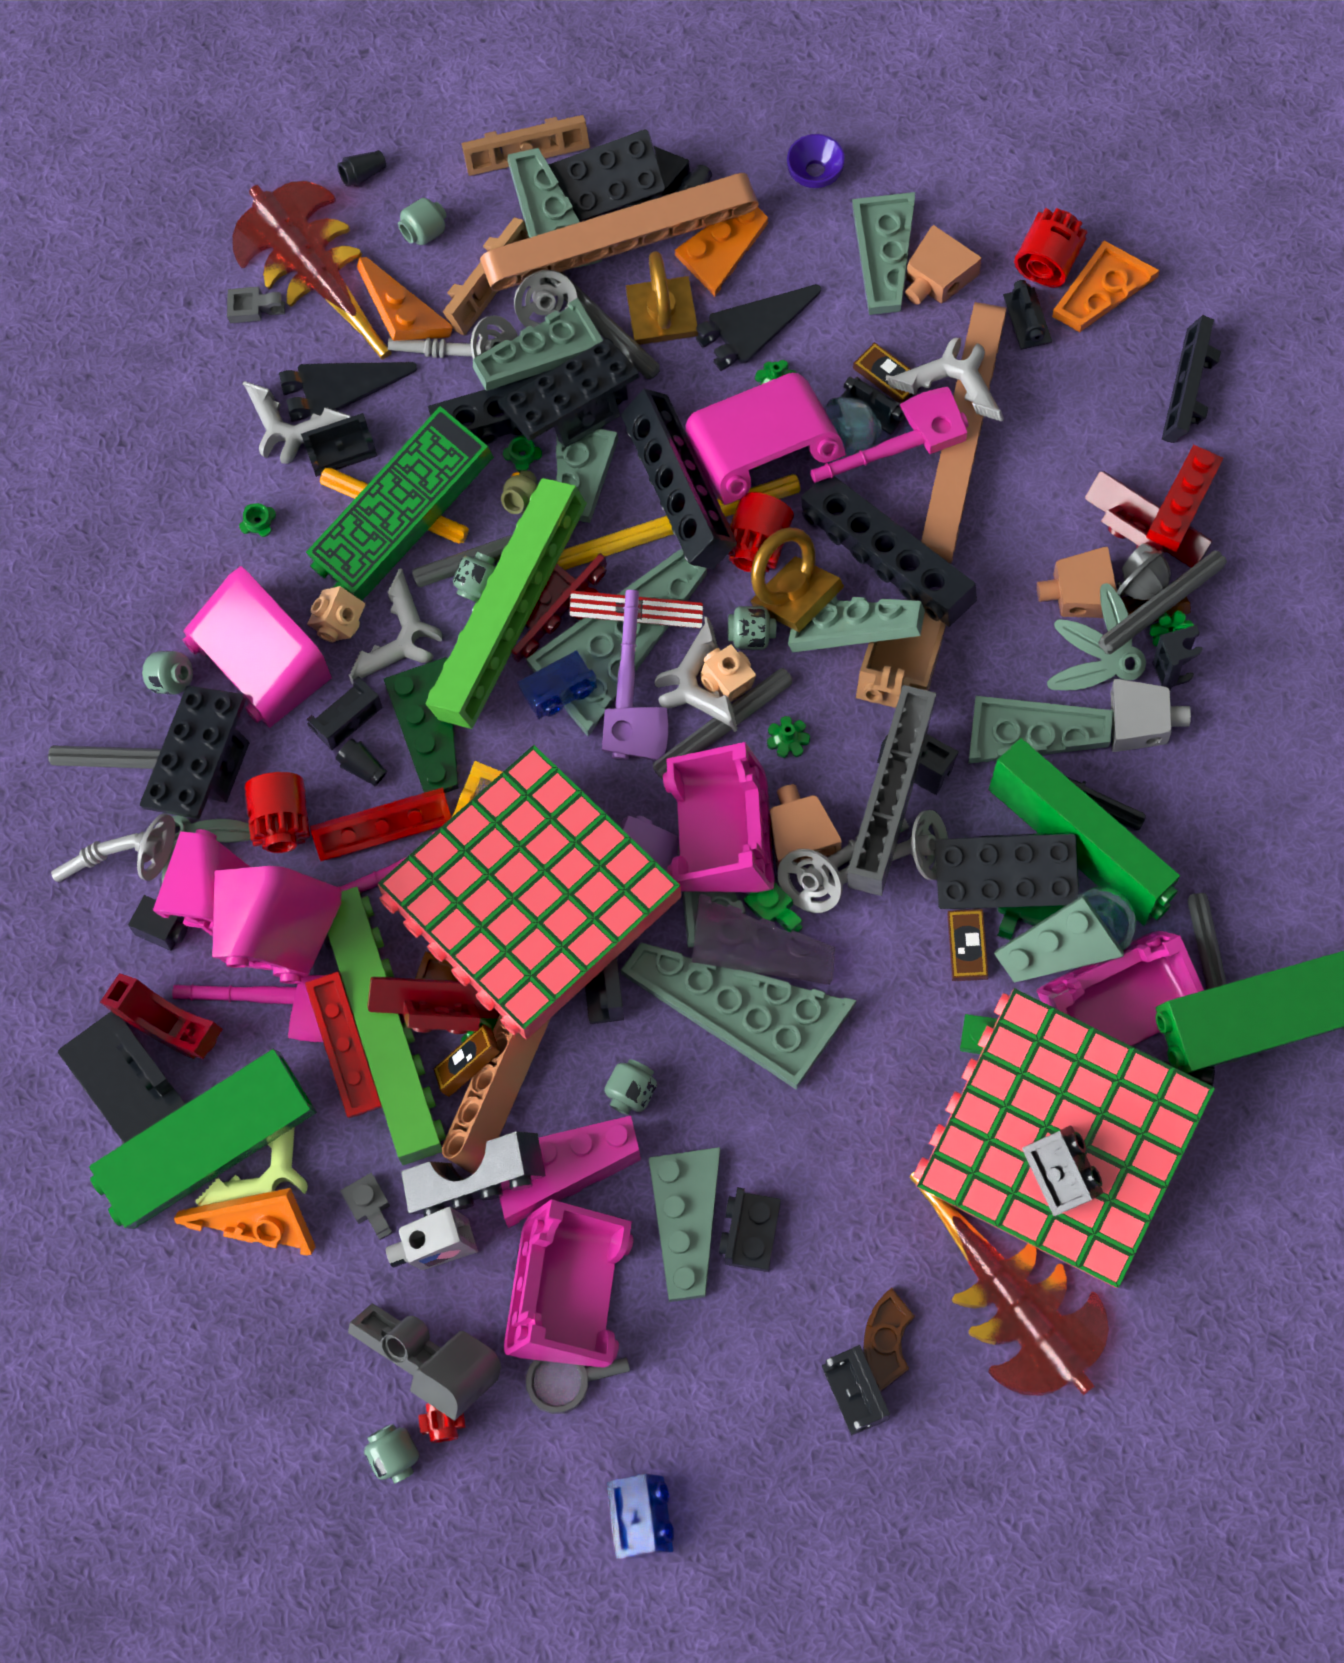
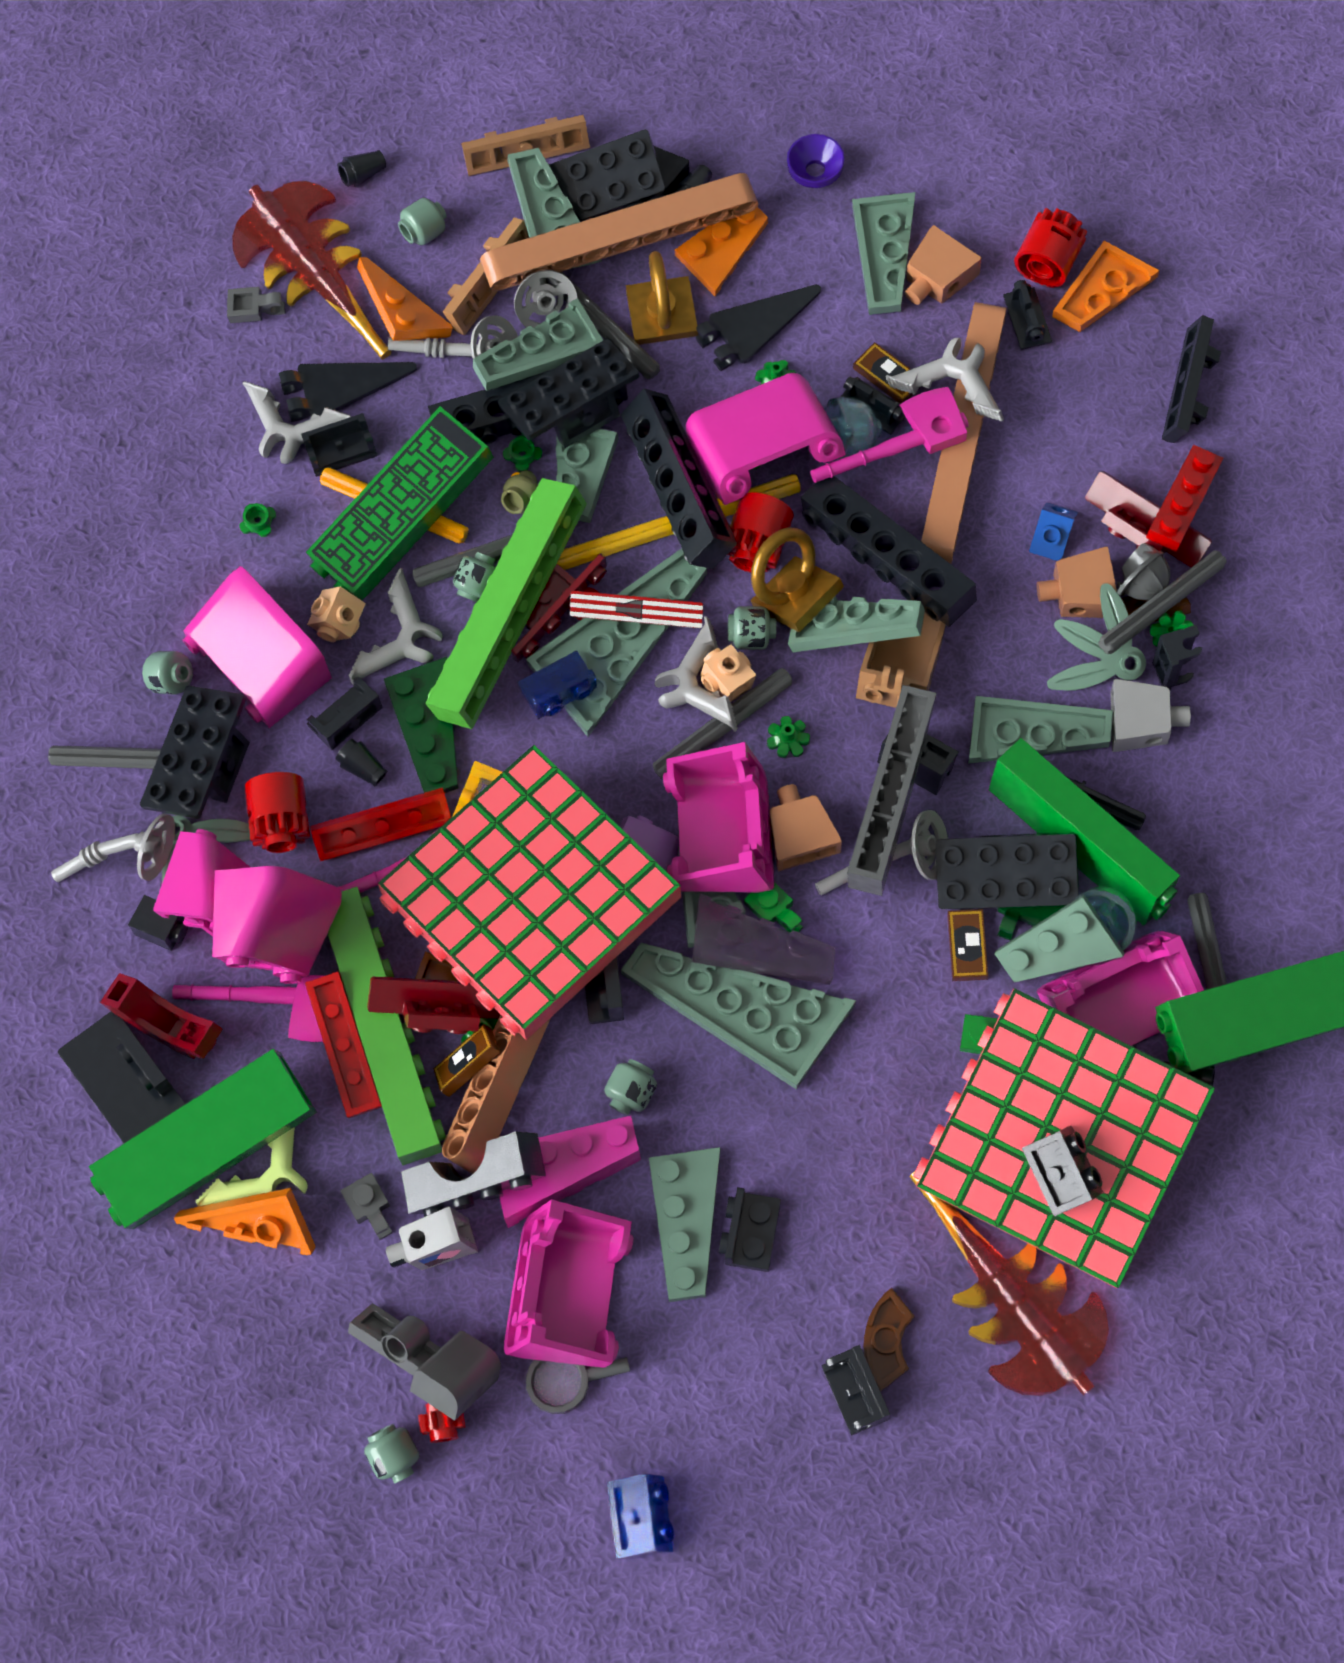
medium lavender piece [602,590,668,761] -> none
light grey dish [778,818,909,913] -> none
none -> blue bracket [1029,502,1078,561]

